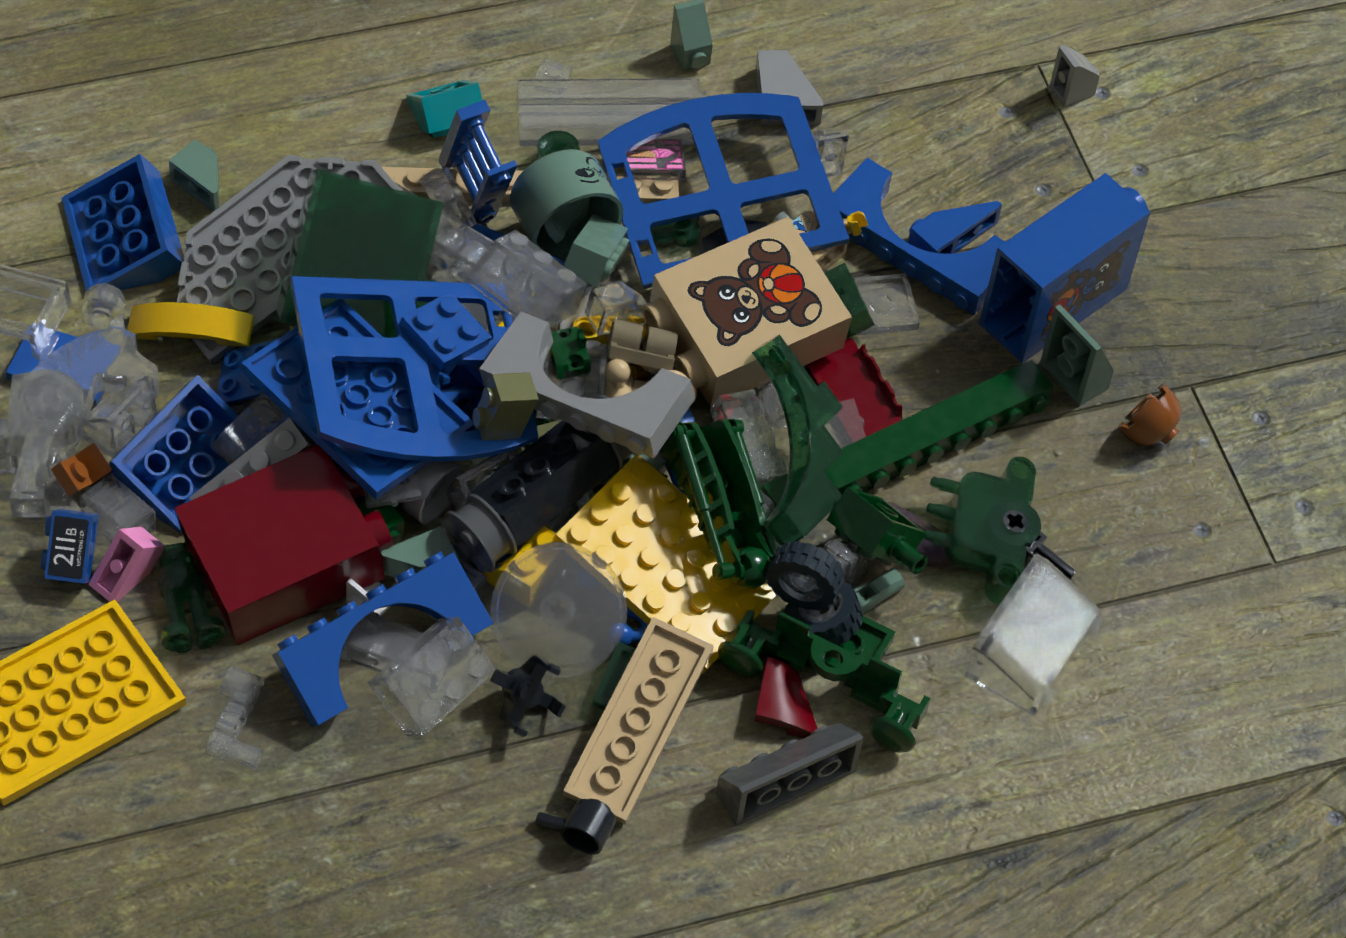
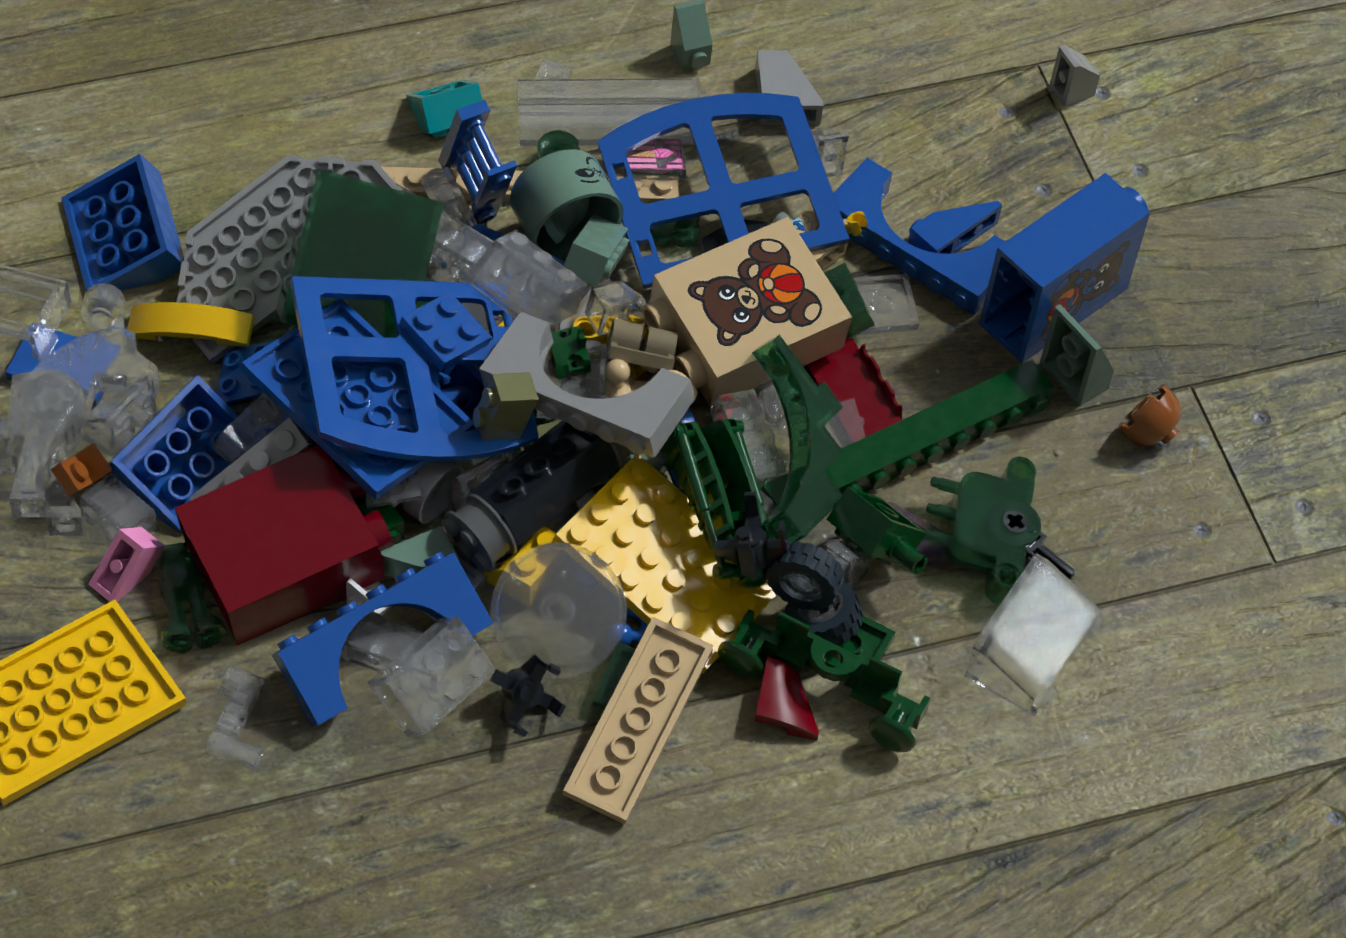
brick [41,509,99,584] -> none
sand green slope [169,139,219,212] -> none
black piece [536,798,616,855] -> none
dark grey slope [716,723,863,826] -> none
sand green bar [853,568,905,615] -> none
none -> black piece [715,492,788,576]

